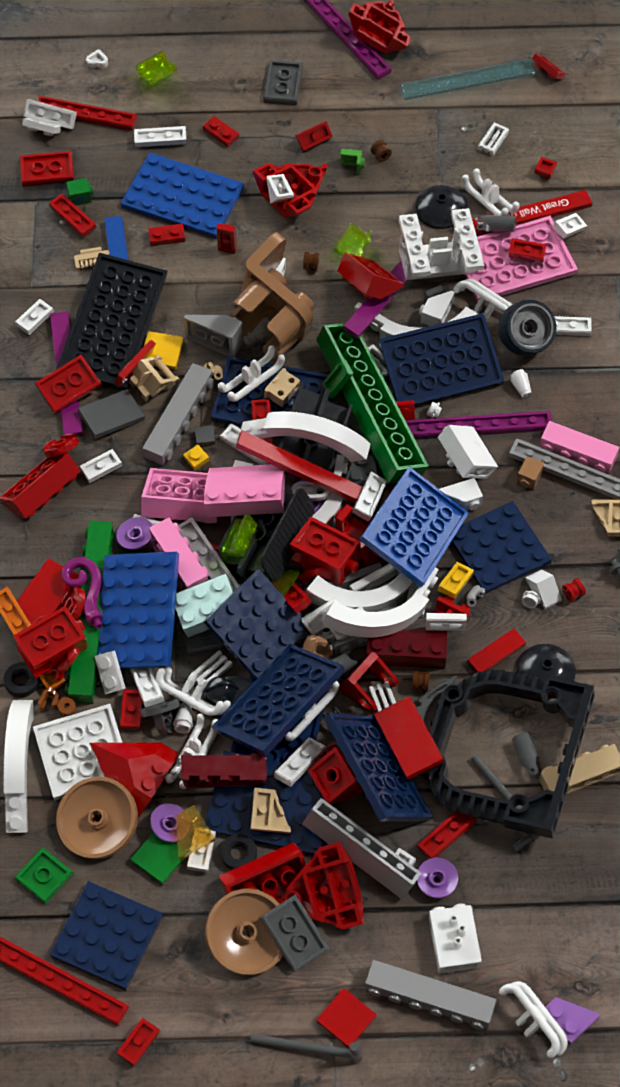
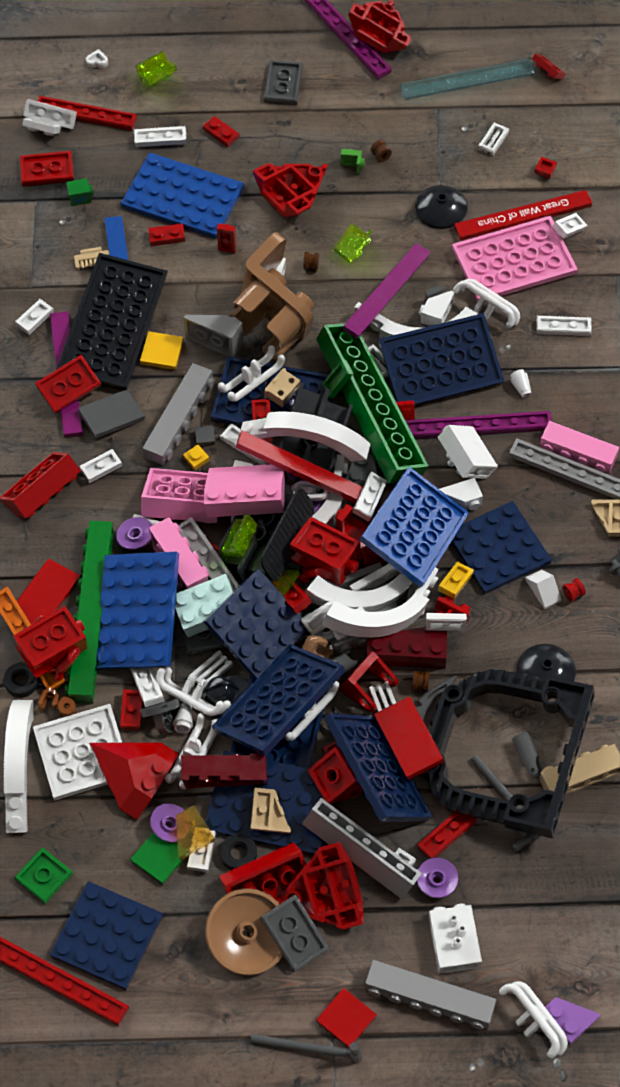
red tile [42,433,79,458] -> none
red plate [49,194,96,237] -> none
medium nougat dish [56,776,138,860] -> none
red tile [60,586,85,621] -> none
magenta plant [62,557,103,629] -> none
white plate [95,650,126,694] -> none
red tile [115,340,156,387] -> none
red plate [117,1017,160,1067] -> none
tan piece [129,355,180,402] -> none
tan arm [204,362,223,380] -> none
white slope [267,174,294,203] -> none
white tile [274,737,326,787] -> none
red plate [295,121,333,151] -> none
red slope [337,252,404,300] -> none
white piece [399,208,484,280] -> none
white plate [426,402,442,419] -> none
white piece [462,169,519,216] -> none
light grey arm [466,585,485,607] -> none
red tile [467,628,526,672] -> none
dark grey piece [475,215,516,232] -> none
flat silver wheel [498,300,557,355] -> none
red plate [508,238,547,263] -> none
medium nougat brick [517,456,544,490] -> none
white plate [522,591,541,609] -> none

